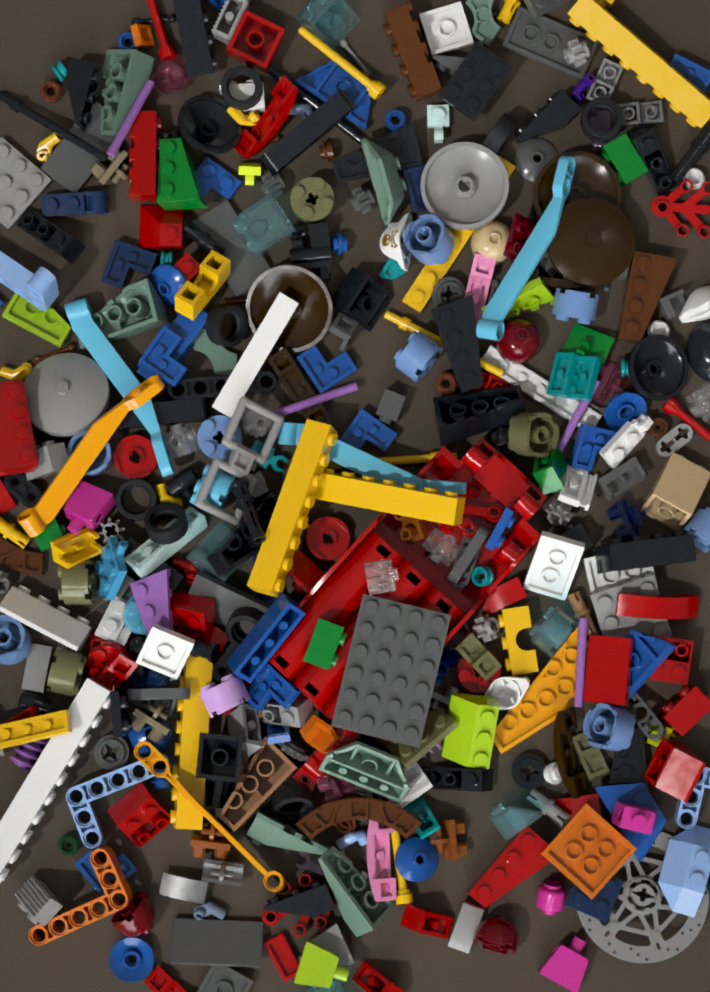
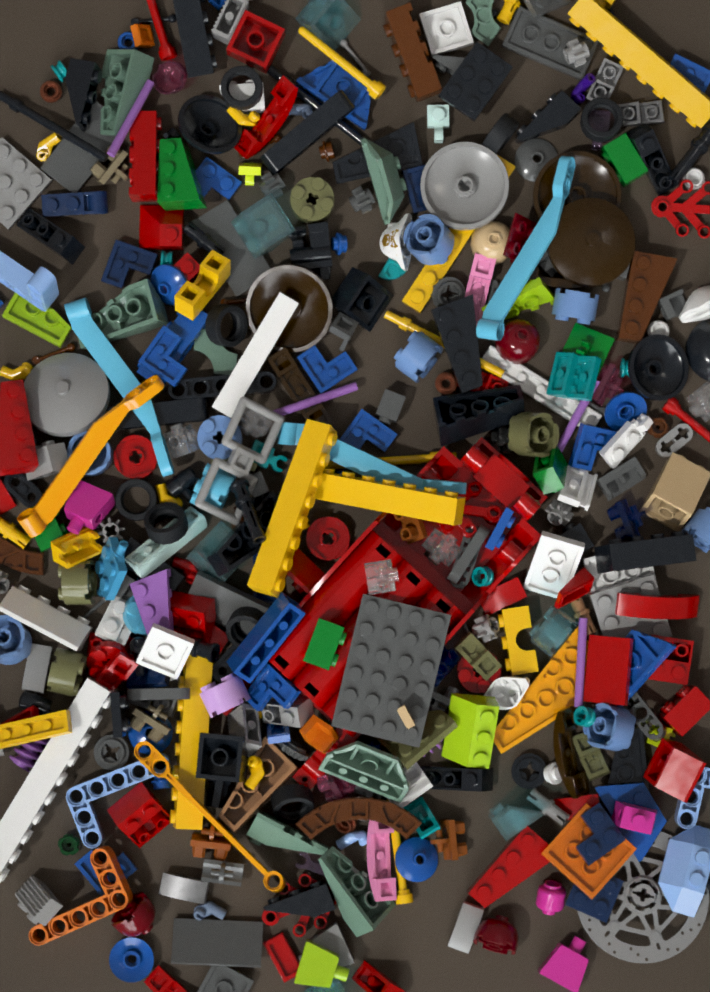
blue plate [385,109,407,131] -> none
red slope [400,904,454,939] -> none
none -> yellow arm [245,755,265,790]
none -> tan tile [397,704,416,729]
none -> red slope [554,568,595,609]
none -> teal bush [573,706,596,727]
none -> dark blue plate [575,803,626,866]

